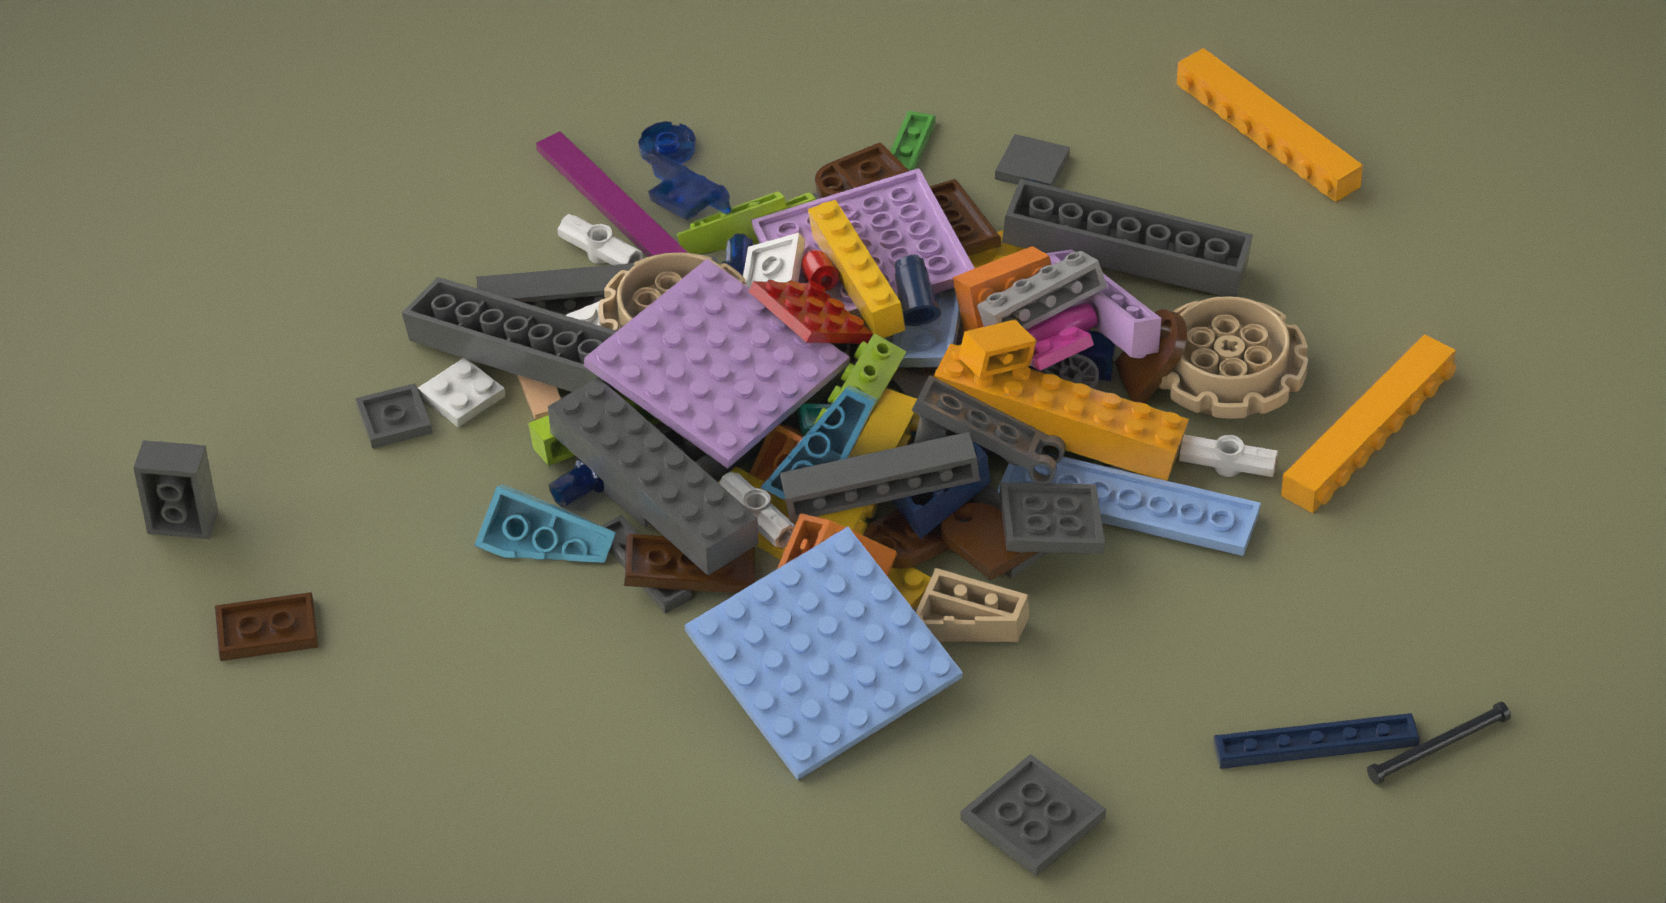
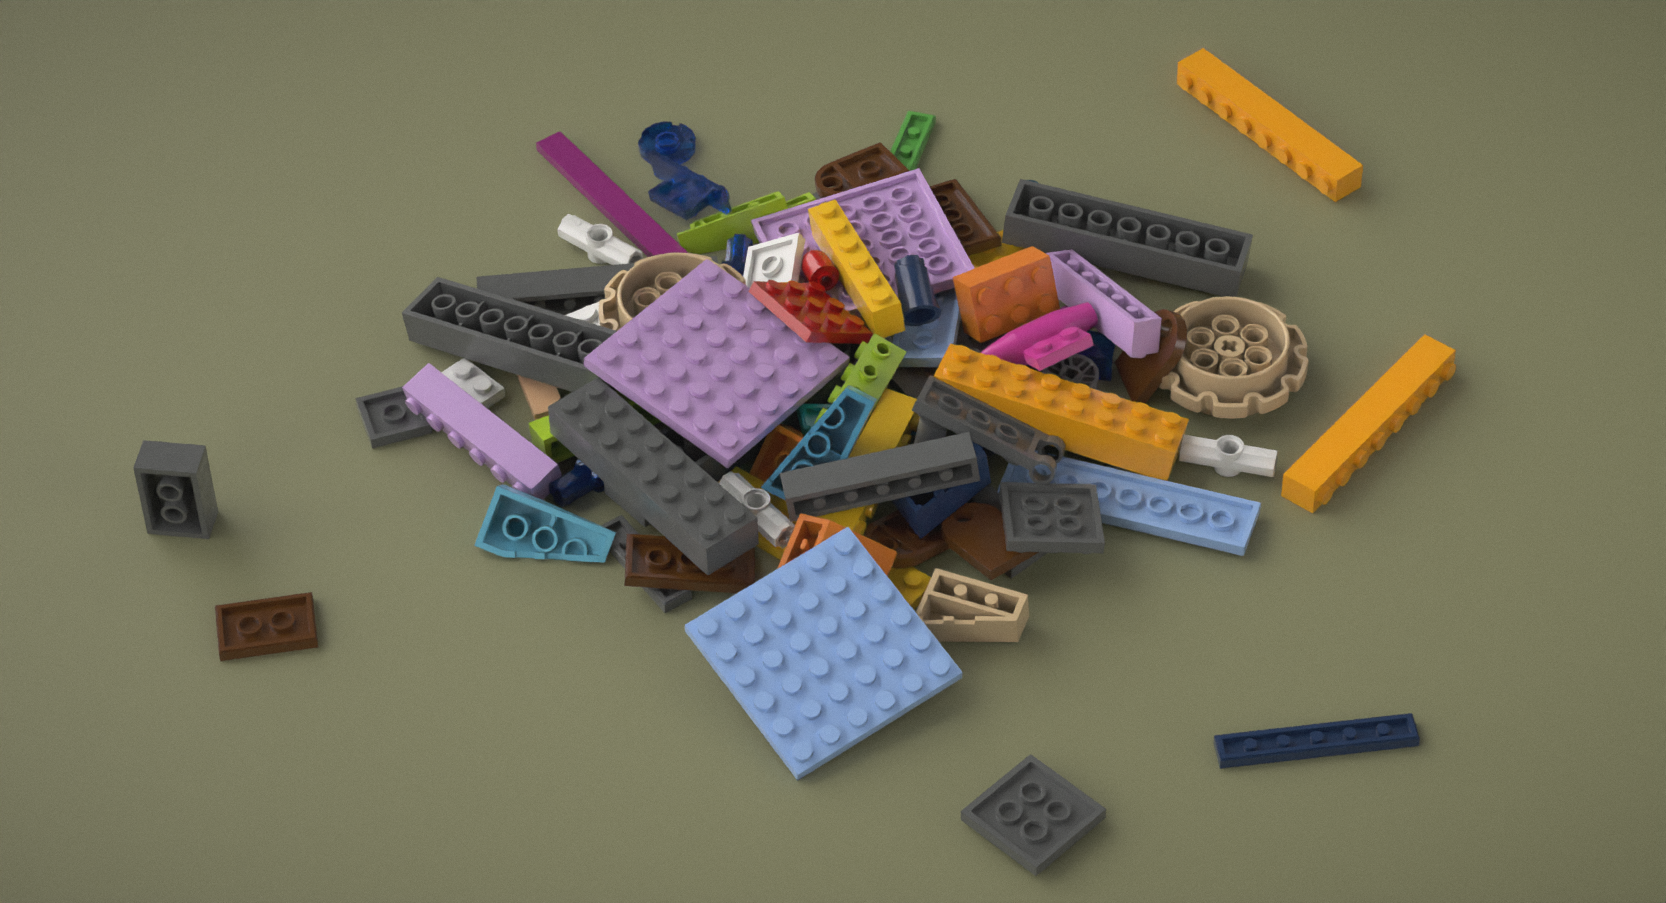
light orange brick [959,320,1037,378] -> none
light grey brick [977,251,1107,330] -> none
dark grey tile [995,134,1070,187] -> none
black bar [1367,701,1511,785] -> none
none -> lavender brick [402,363,564,500]

